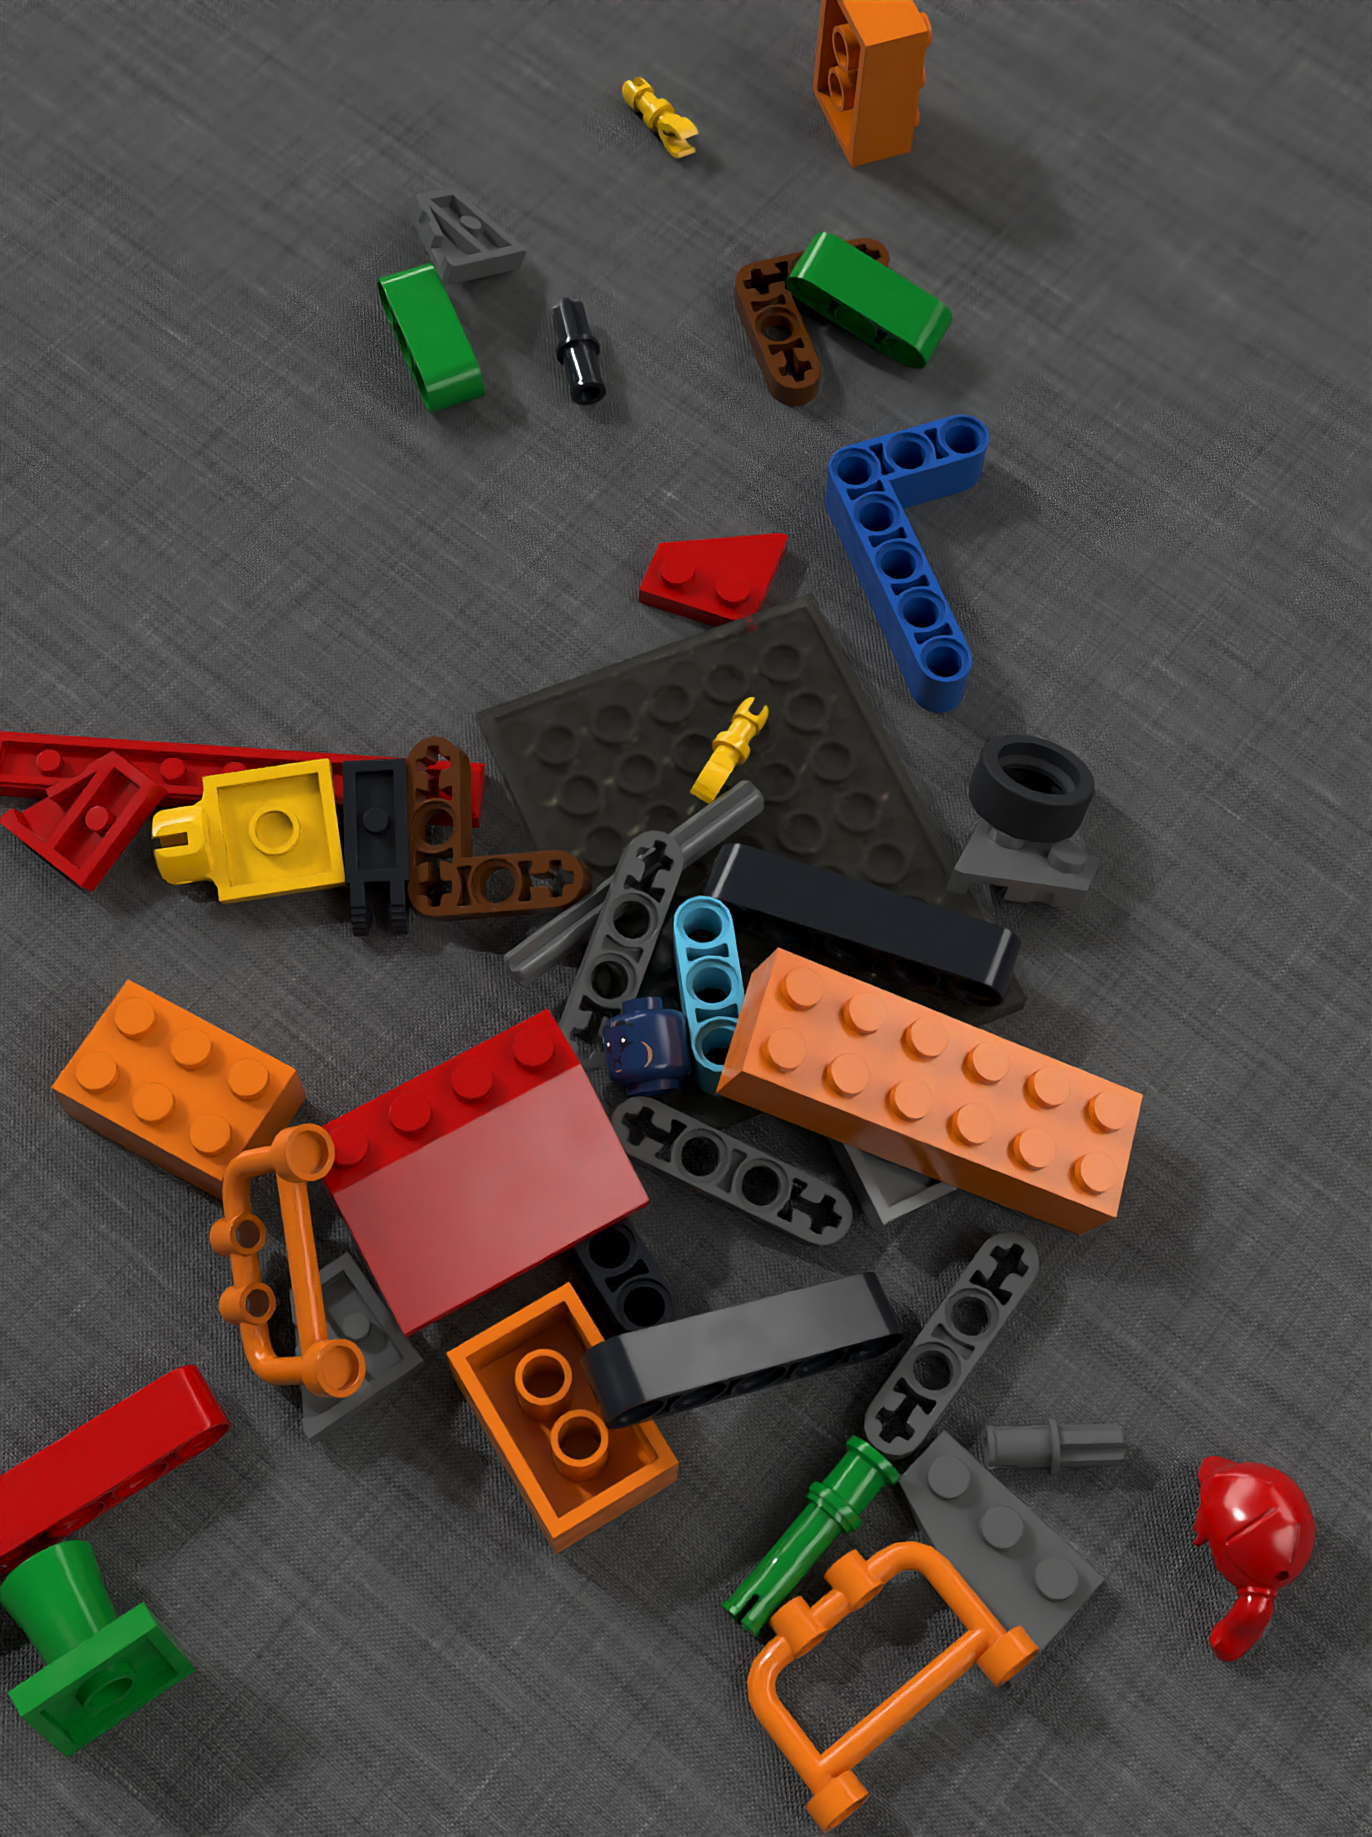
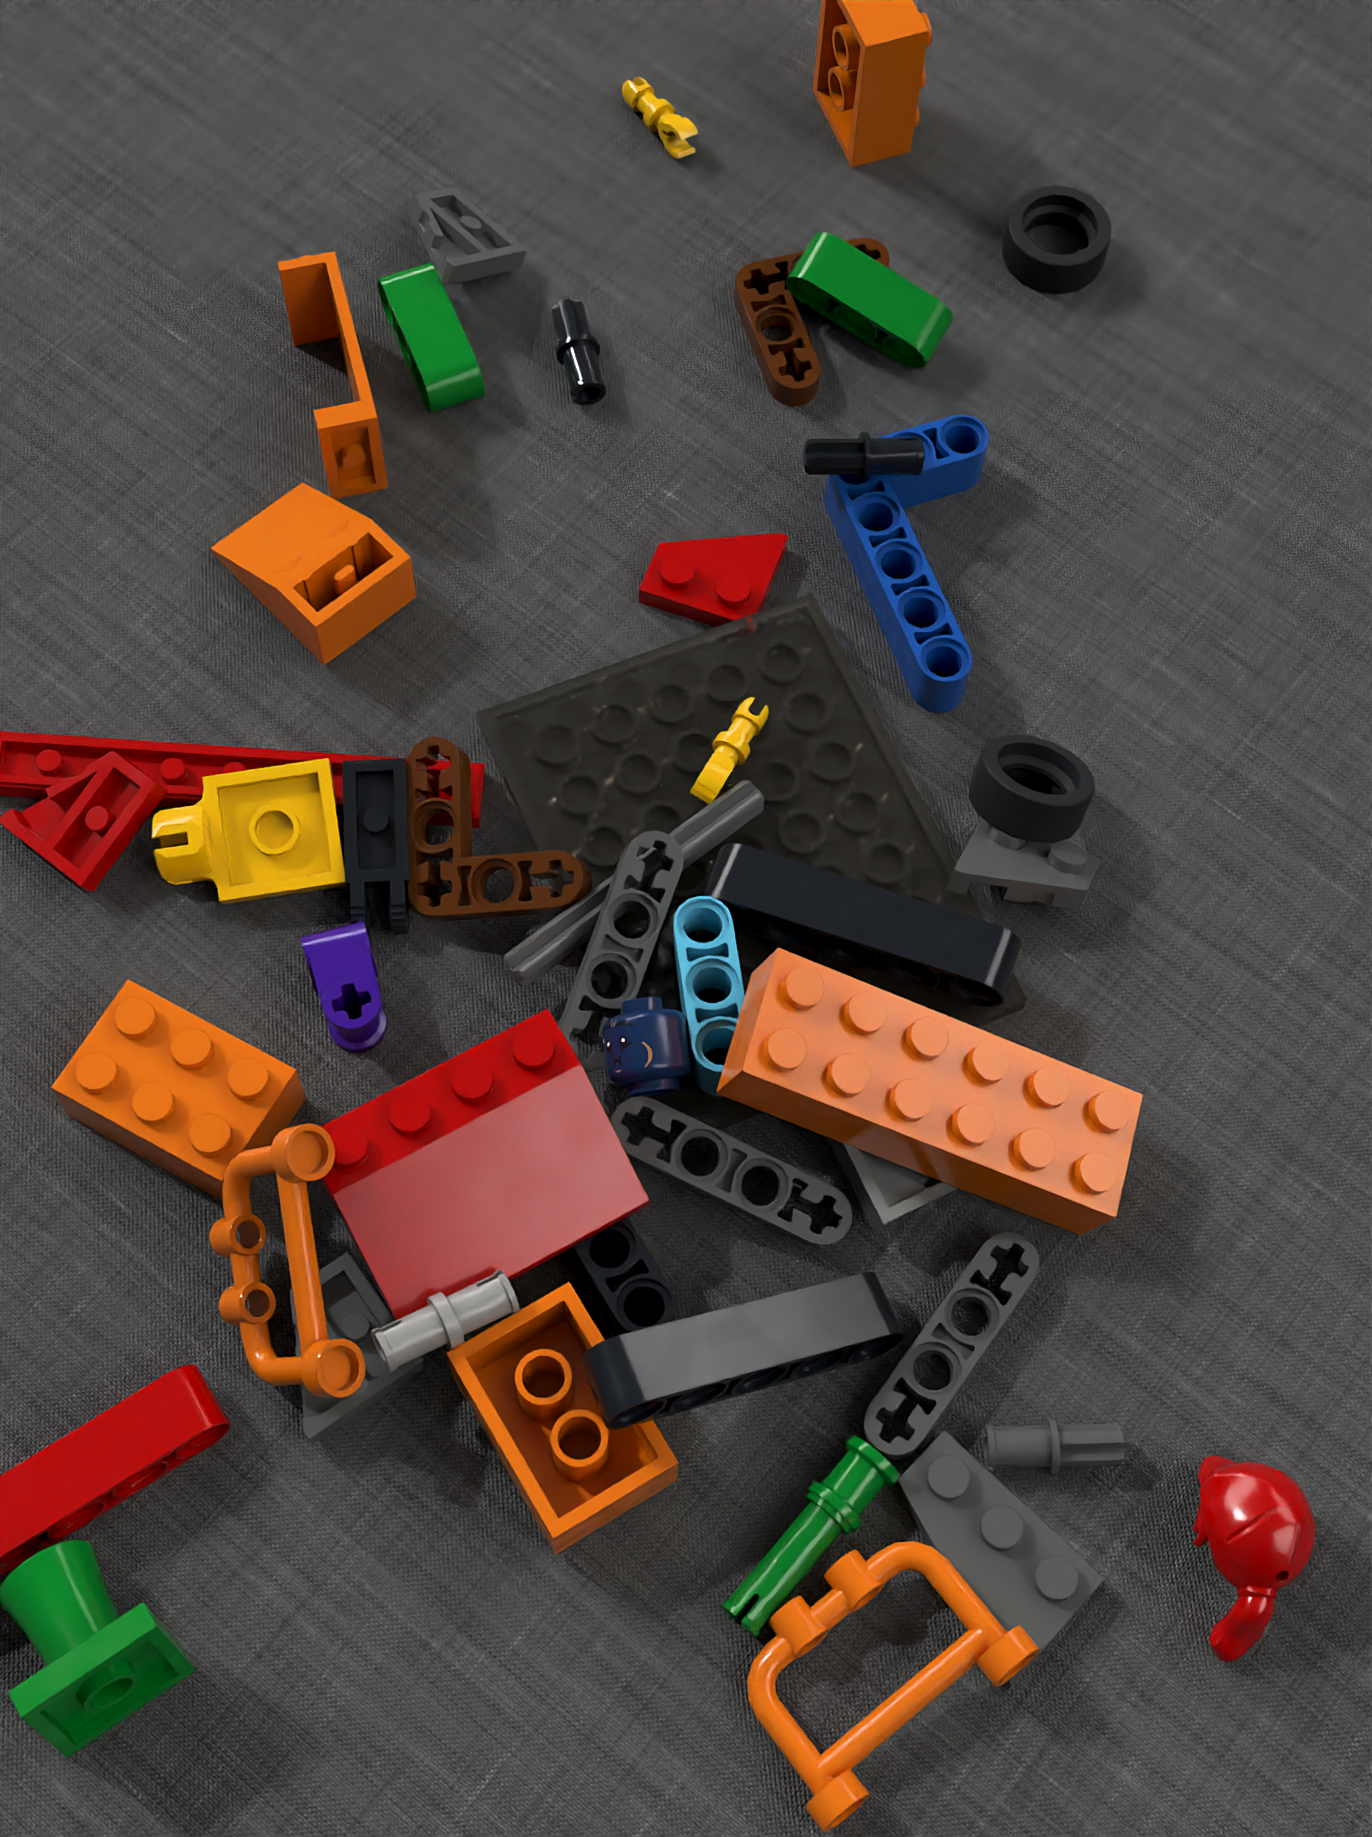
none -> orange slope [210,482,417,666]
none -> orange panel [277,251,388,499]
none -> dark purple piece [300,921,387,1053]
none -> light grey pin [371,1270,520,1373]
none -> black axle [802,432,924,480]
none -> black tyre [1002,185,1111,294]

